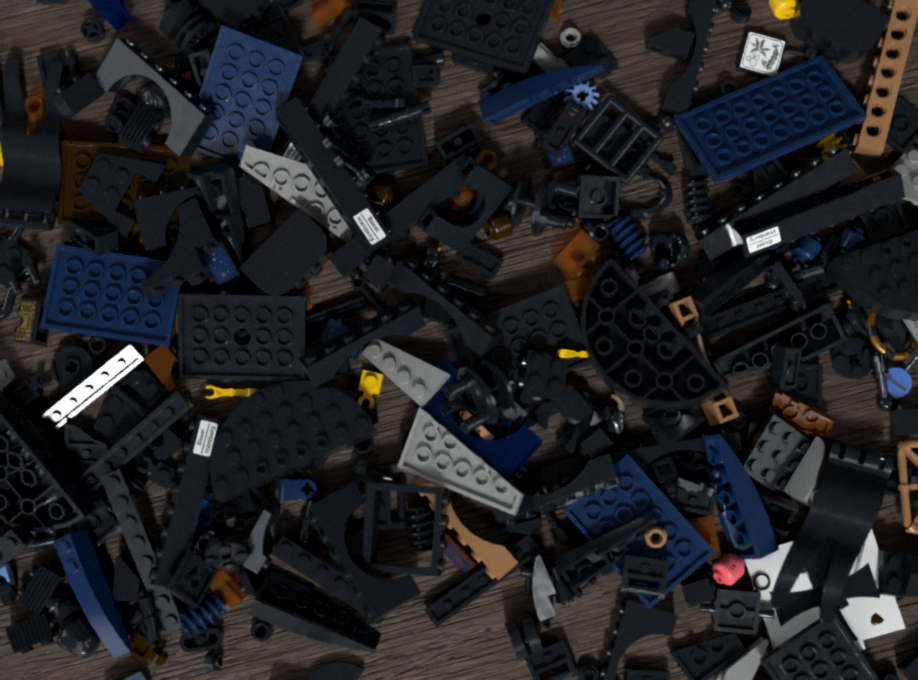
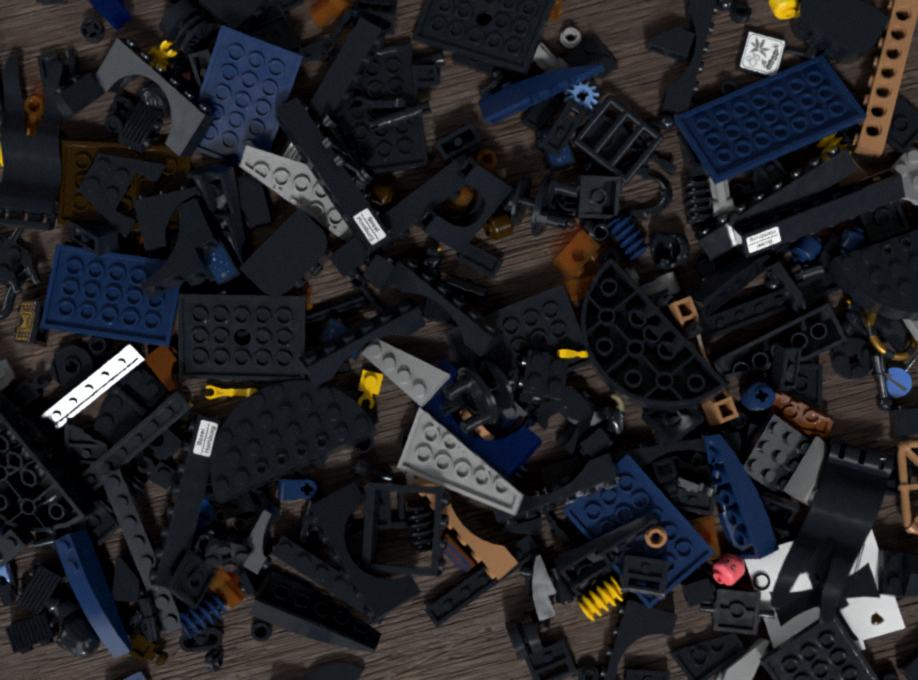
none -> yellow plate [148,40,177,67]
none -> yellow piece [576,576,624,621]
none -> light grey piece [708,177,734,218]
none -> dark blue piece [740,383,775,411]

